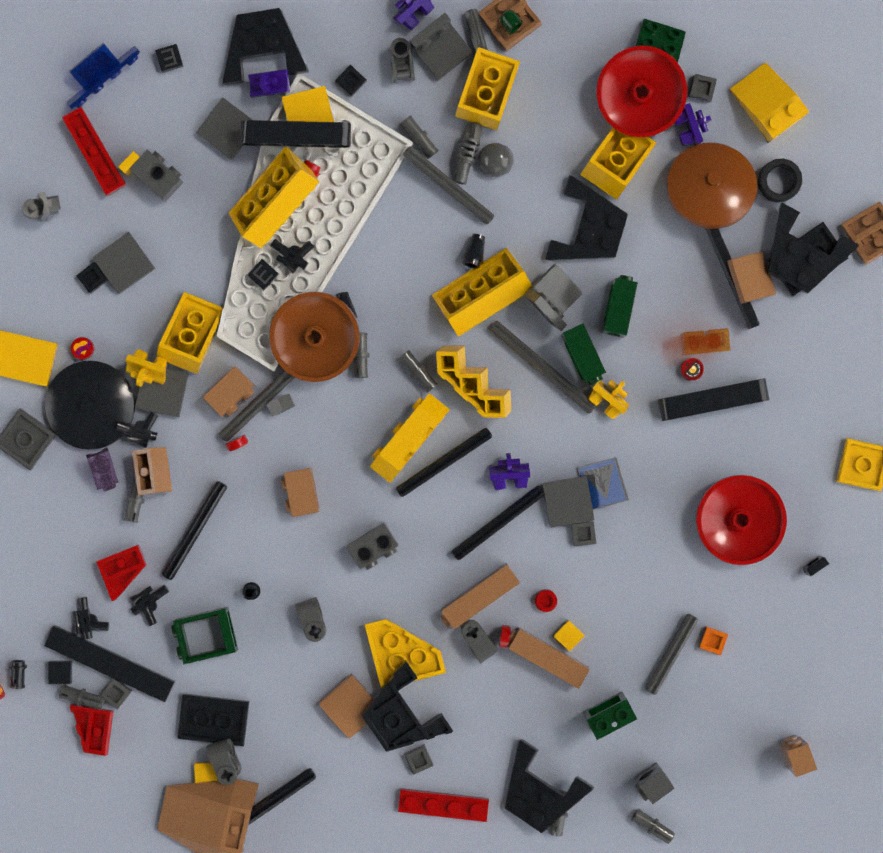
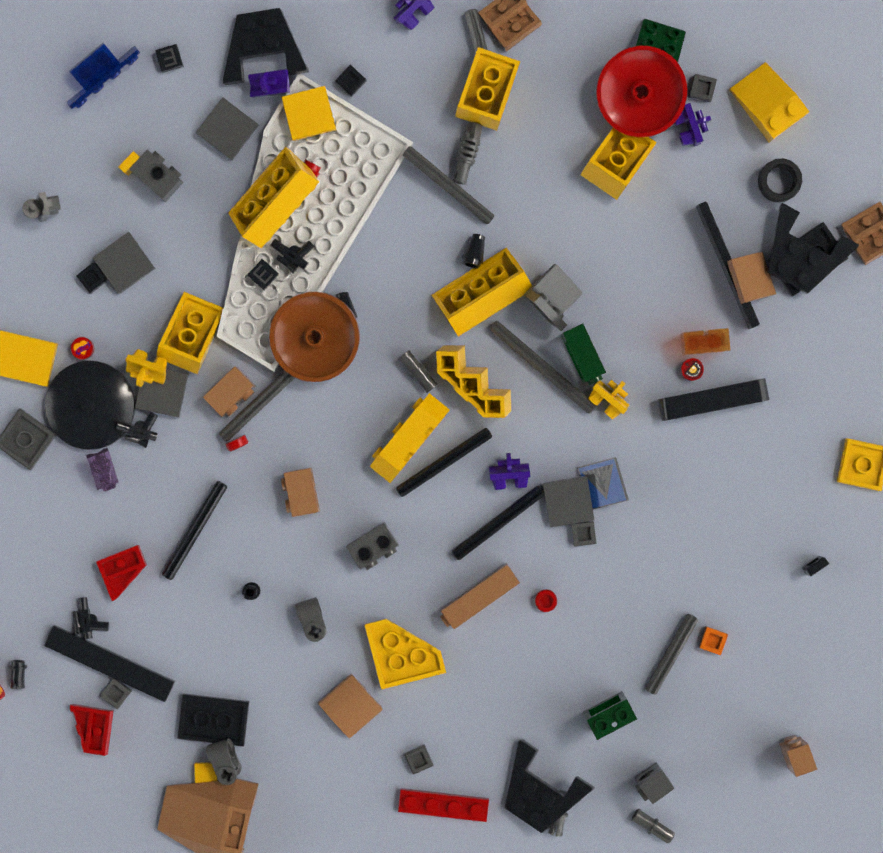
black tile [48,661,72,684] -> none
dark grey axle [59,684,104,709] -> none
red plate [62,107,126,196] -> none
dark grey pin [124,476,145,523] -> none
black piece [130,585,169,626] -> none
medium nougat brick [132,447,172,496] -> none
dark green window [171,607,239,665] -> none
black beam [240,120,351,148] -> none
black axle [249,768,316,825] -> none
dark grey piece [267,394,295,416] -> none
dark grey pin [354,332,370,378] -> none
black wing [361,660,453,752] -> none
dark grey piece [390,37,415,83] -> none
dark grey pin [400,115,439,159] -> none
dark grey bracket [410,13,472,80] -> none
dark grey piece [461,620,499,664] -> none
dark grey hair [478,143,514,177] -> none
red tile [499,625,511,648] -> none
dark green piece [500,10,523,33] -> none
medium nougat brick [508,627,590,689] -> none
black wing [545,175,628,261] -> none
yellow tile [553,619,585,652] -> none
dark green window [601,275,638,338] -> none
dark orange dish [667,143,757,229] -> none
red dish [696,475,787,565] -> none

